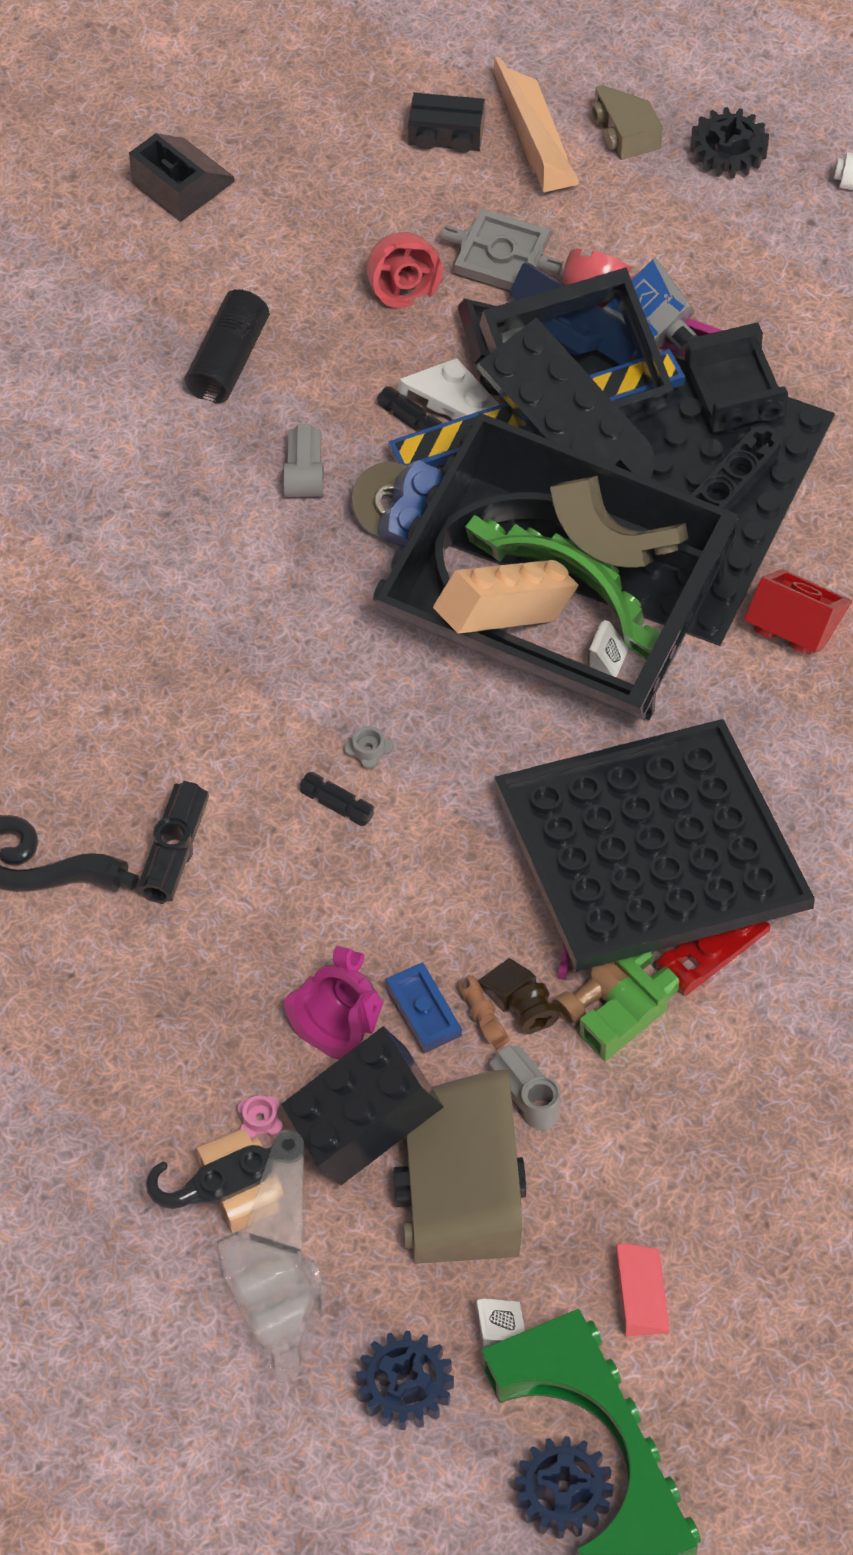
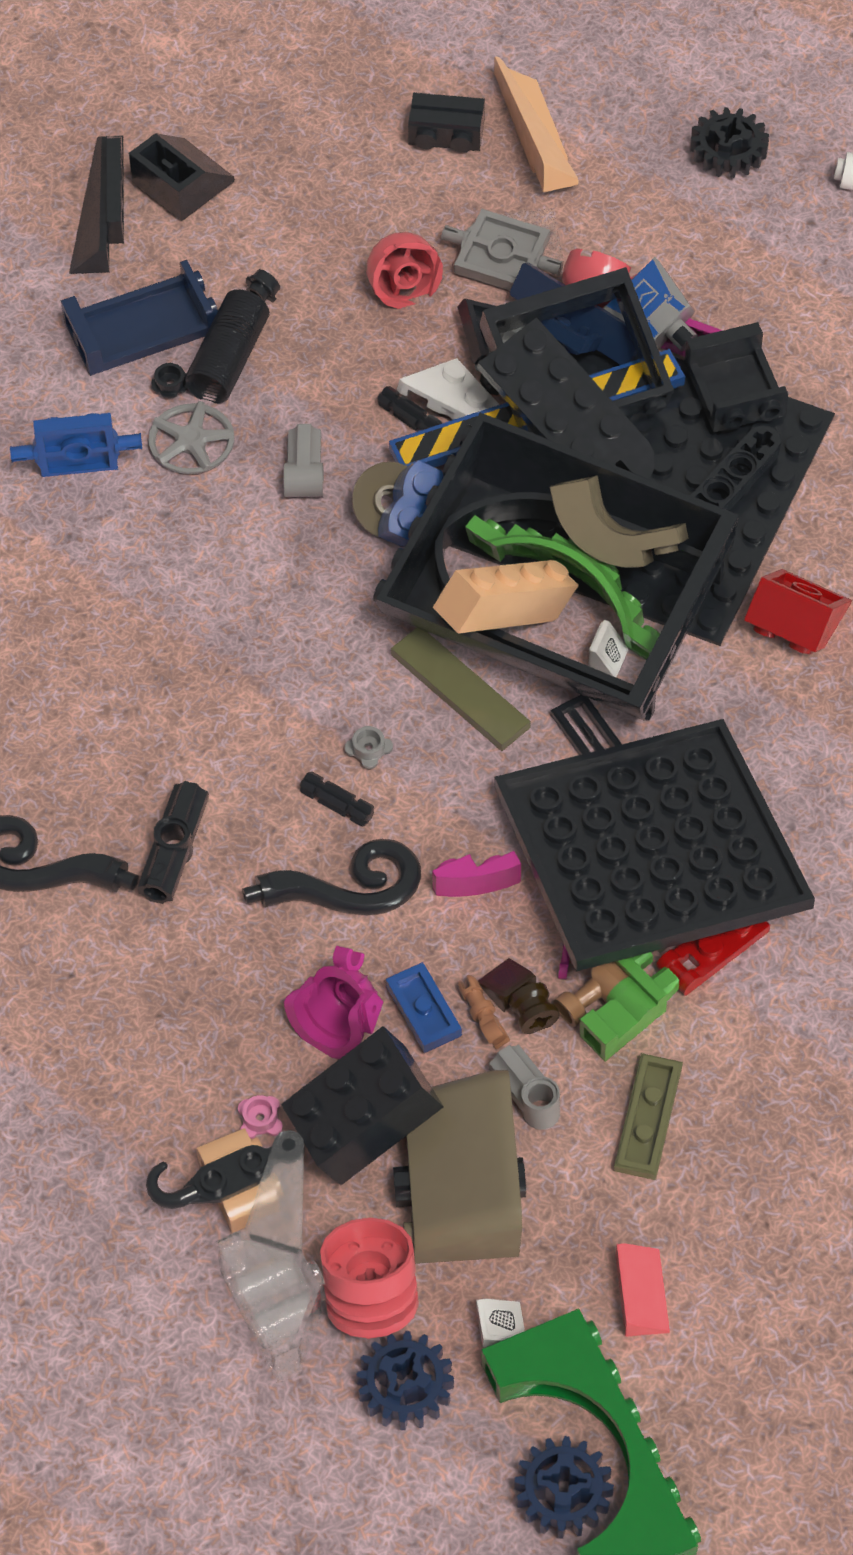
dark tan slope [591,85,663,160] -> none
none -> blue plate [10,413,142,477]
none -> dark blue panel [61,260,218,376]
none -> black wedge [69,135,124,274]
none -> light grey wheel [149,401,234,474]
none -> black plate [151,363,187,398]
none -> black plant [242,839,421,916]
none -> black plate [245,269,280,302]
none -> coral wheel [320,1218,419,1339]
none -> olive tile [391,628,531,751]
none -> dark pink slope [432,851,521,897]
none -> black tile [550,695,622,755]
none -> olive tile [614,1053,683,1180]

